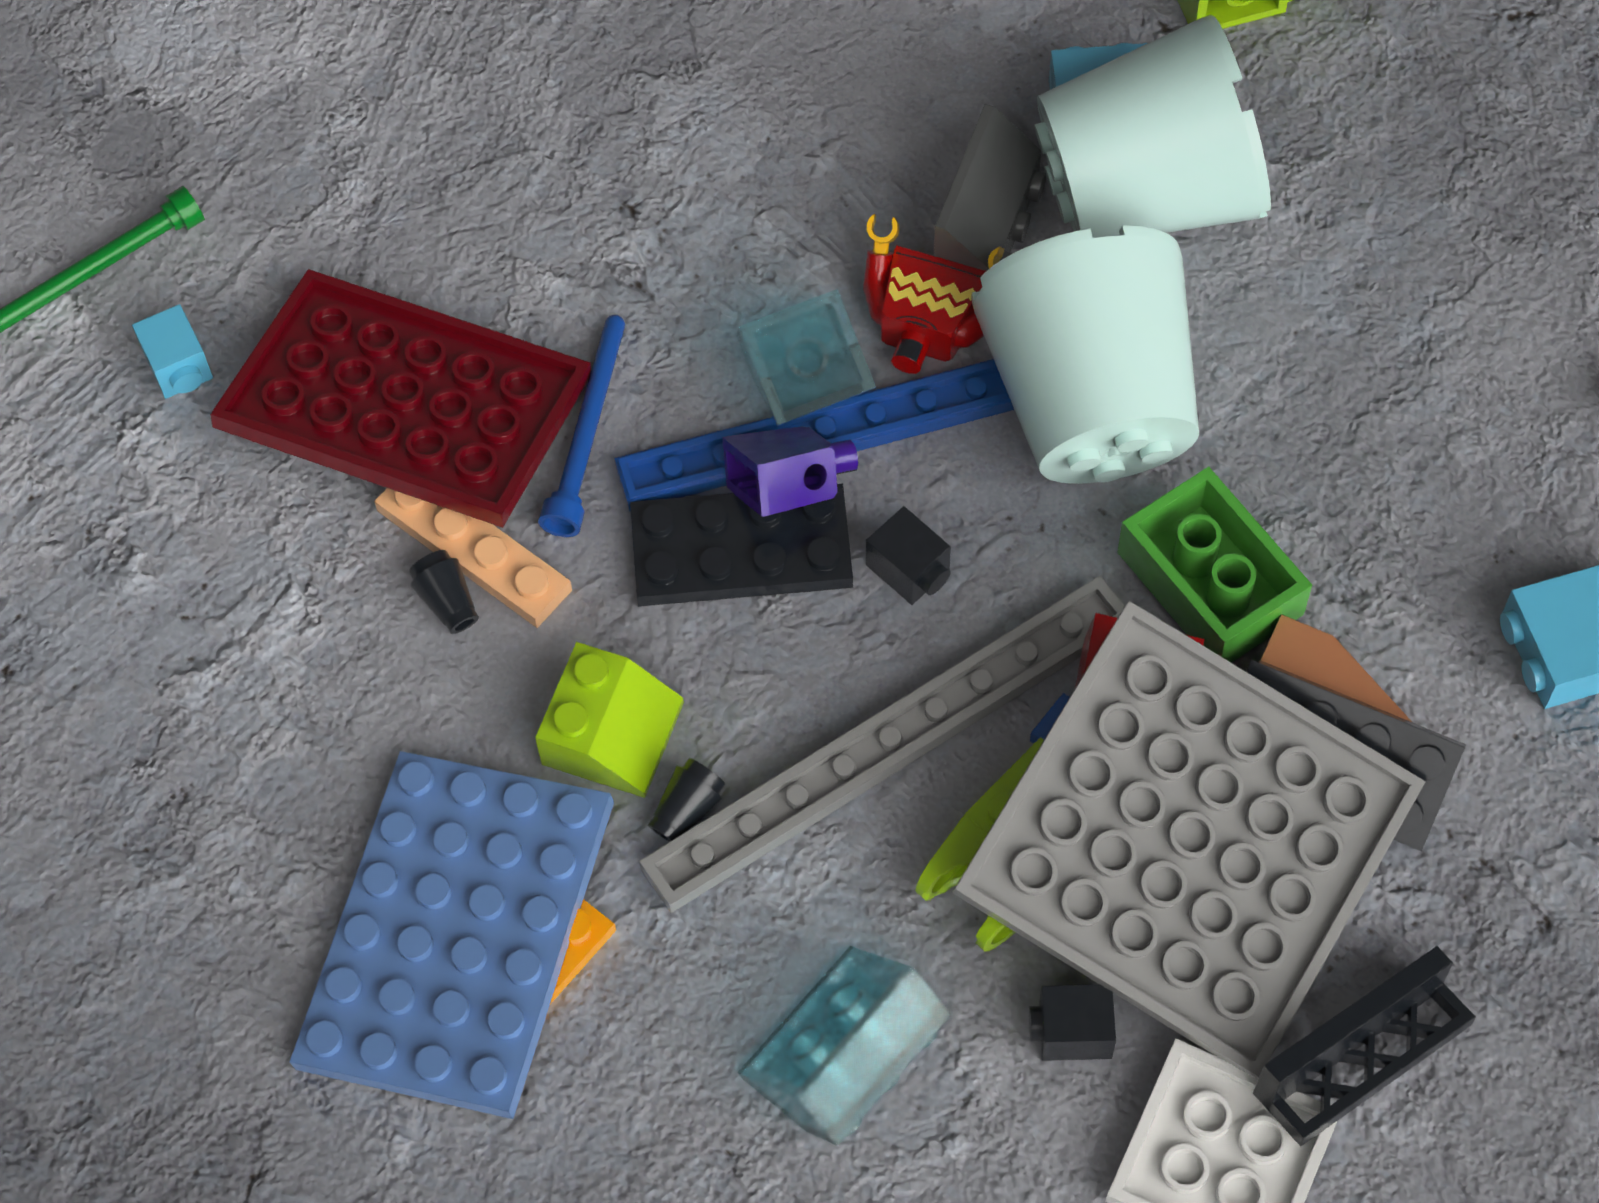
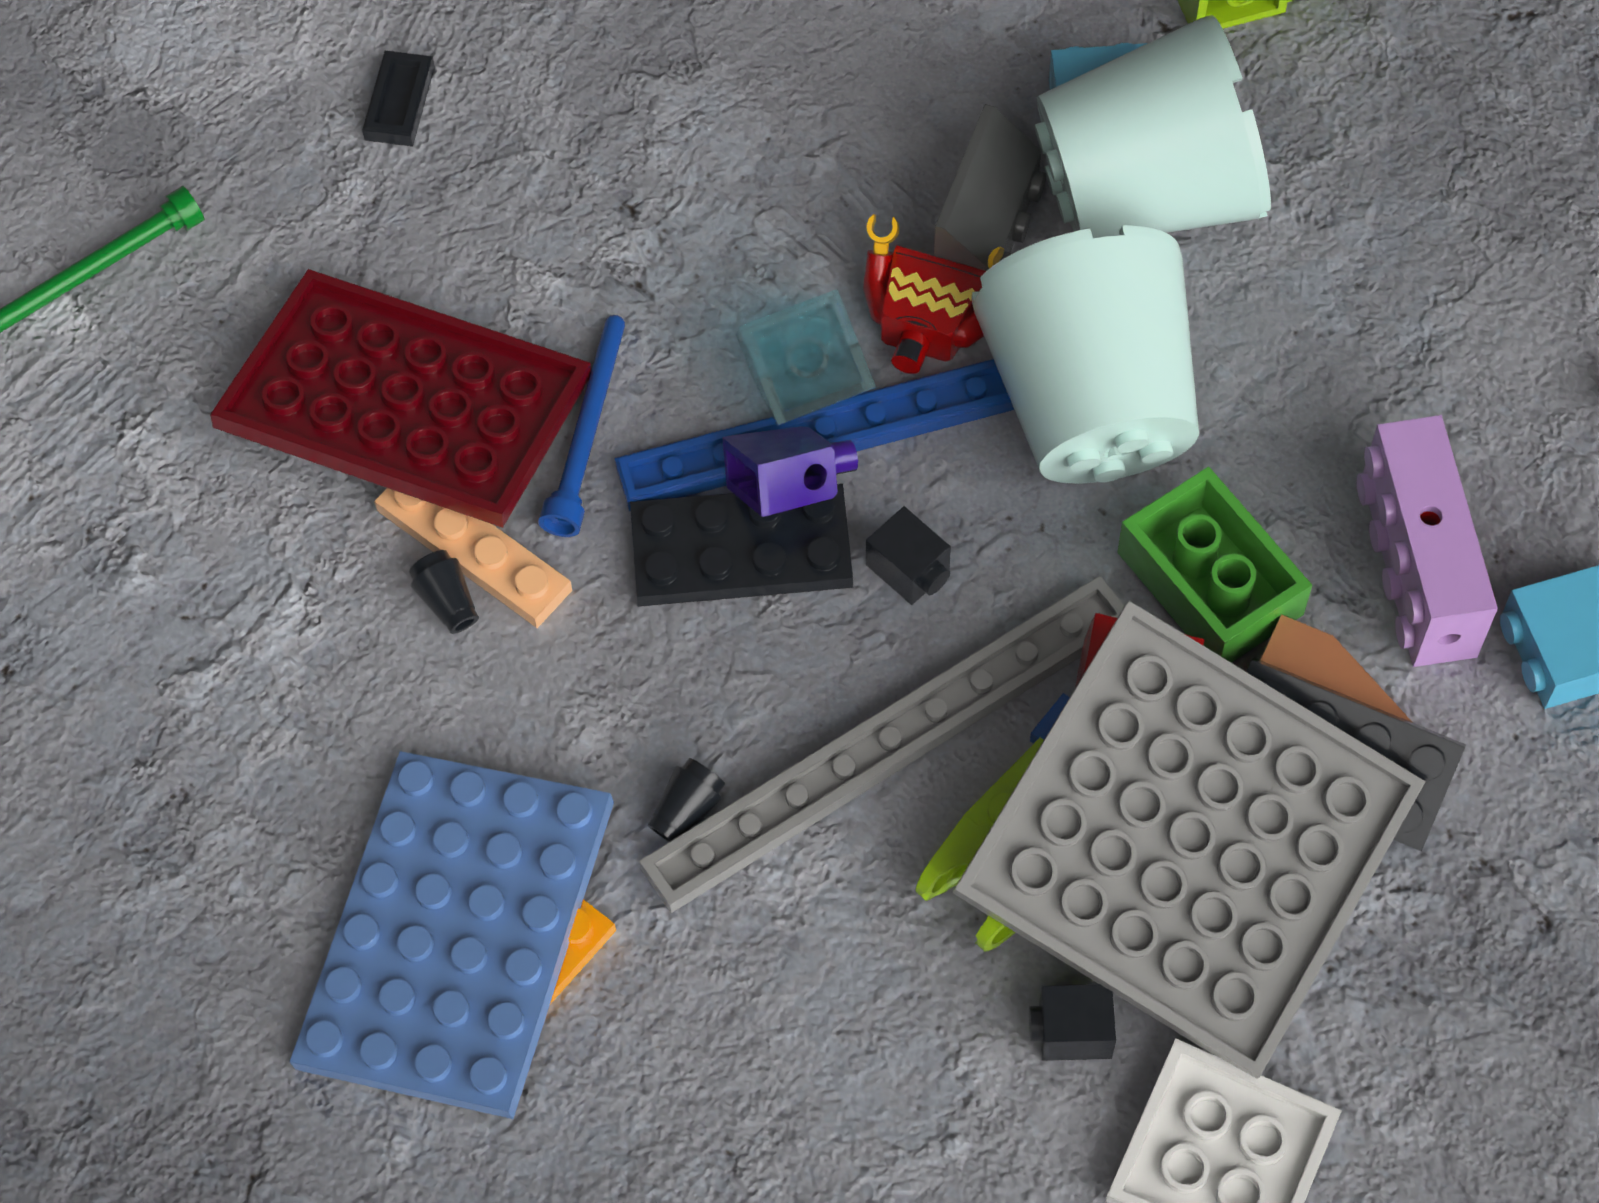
medium azure brick [132,304,213,399] -> none
lime slope [535,642,684,798] -> none
clear light blue slope [737,946,951,1146] -> none
black fence [1253,946,1476,1147] -> none
none -> black tile [362,50,435,147]
none -> lavender brick [1357,415,1498,667]

